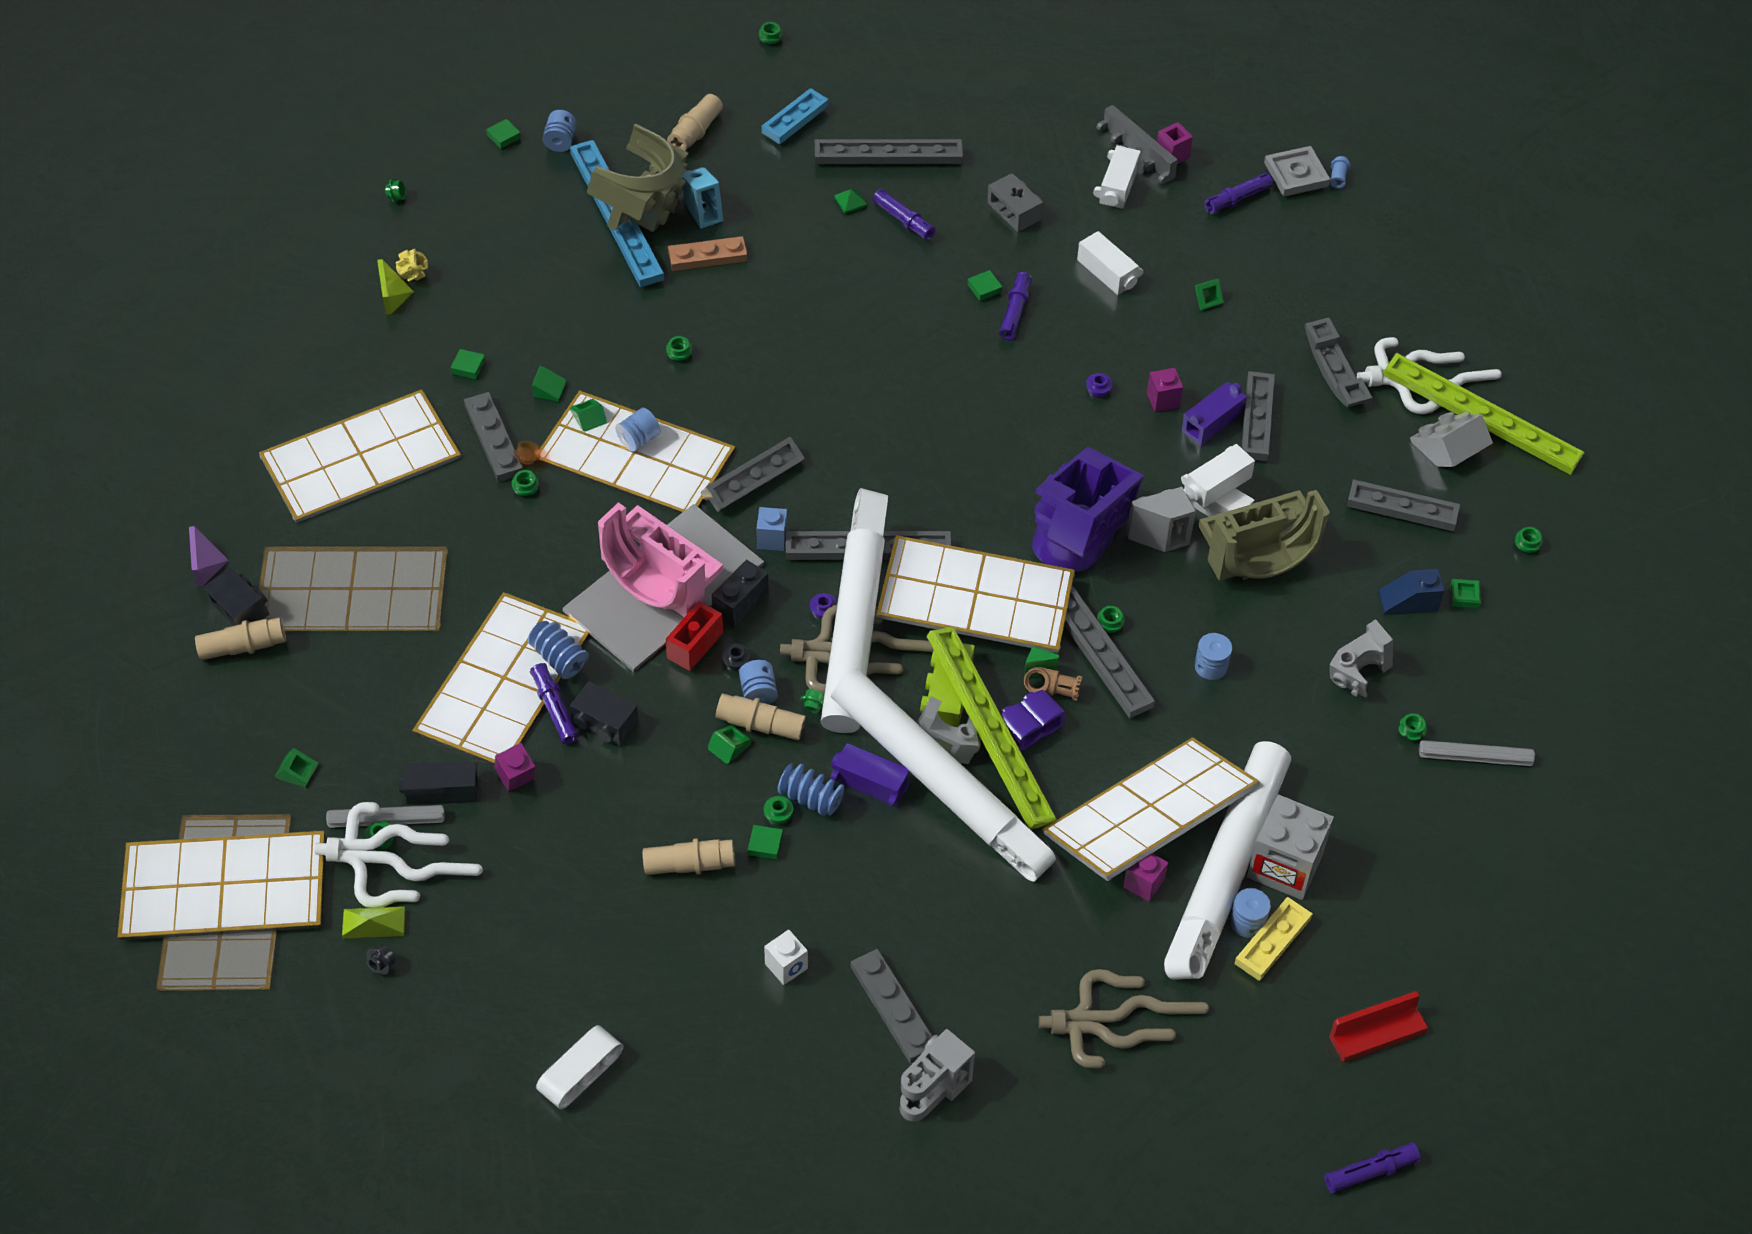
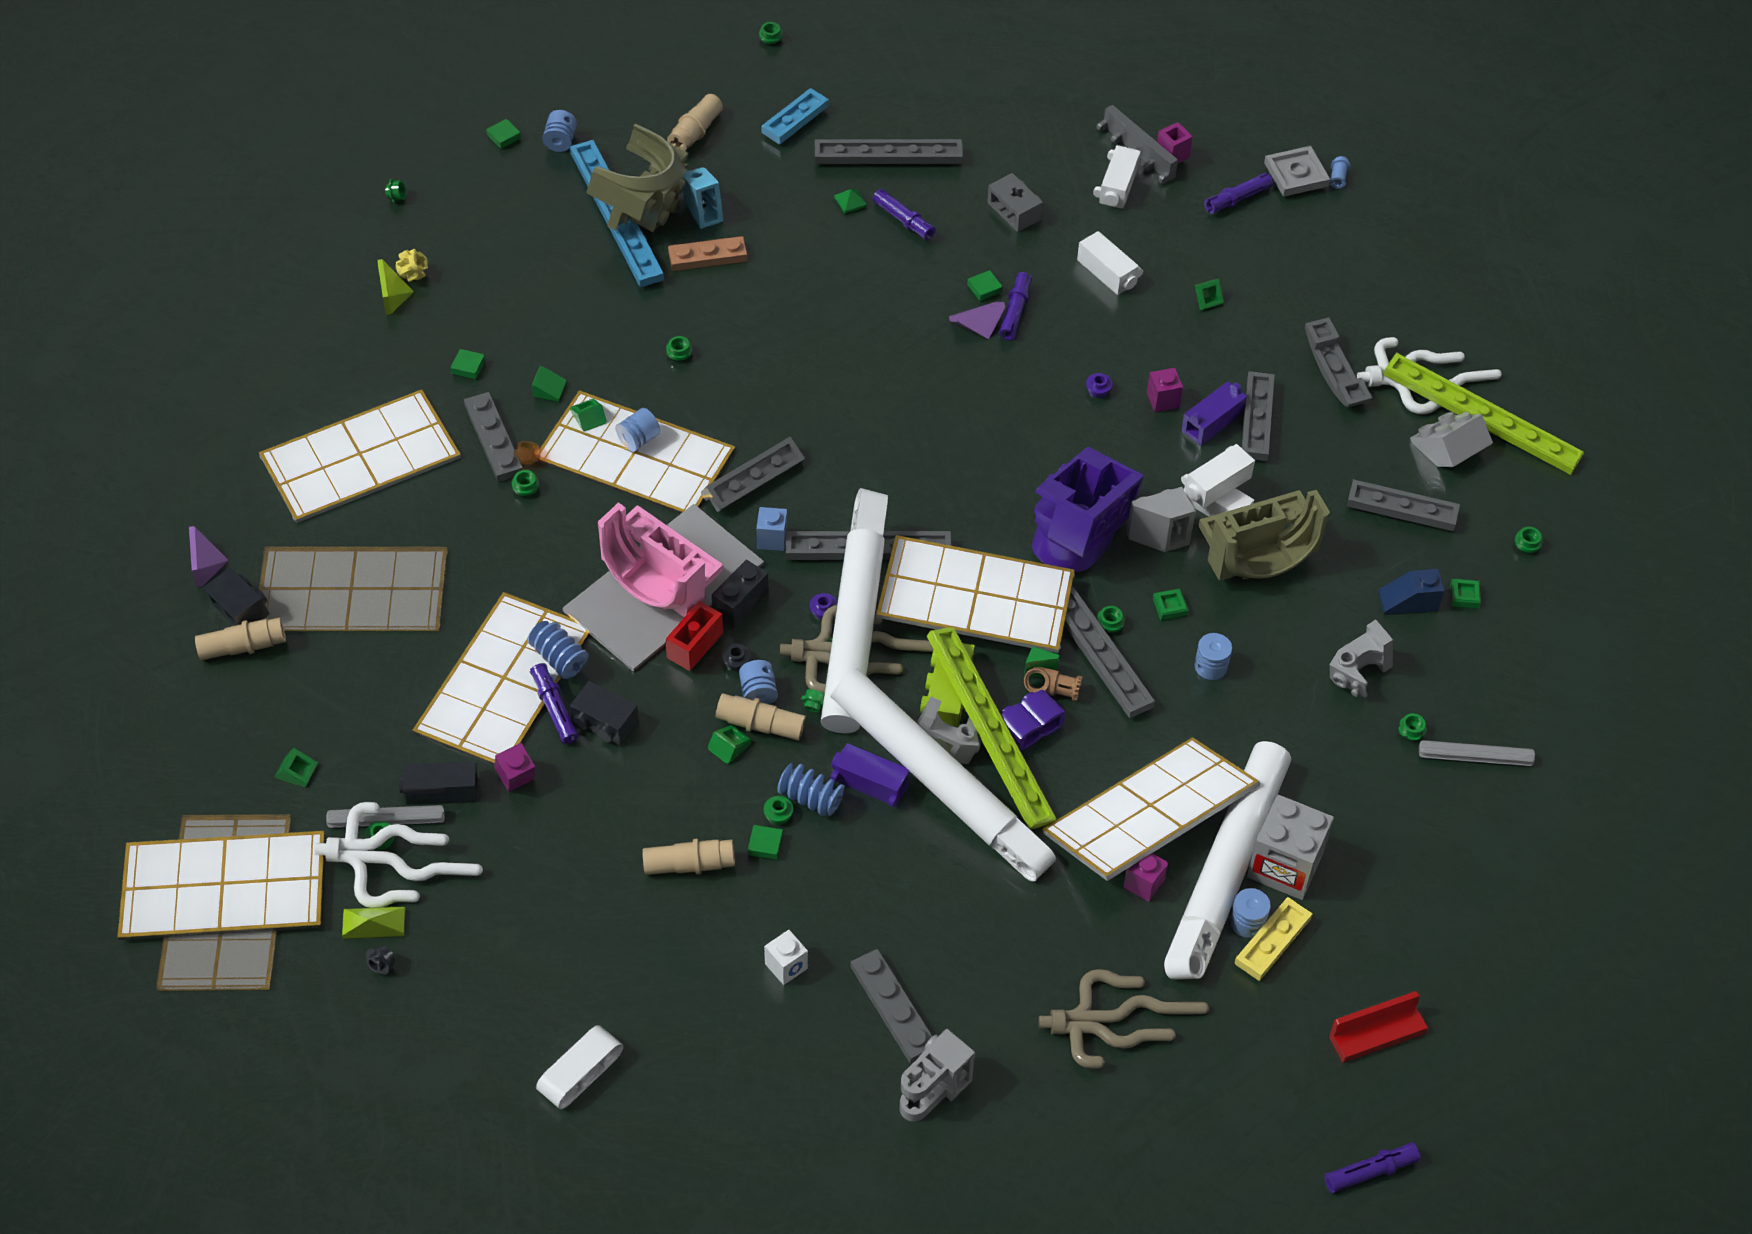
none -> medium lavender slope [949,302,1005,339]
none -> green tile [1153,589,1188,621]

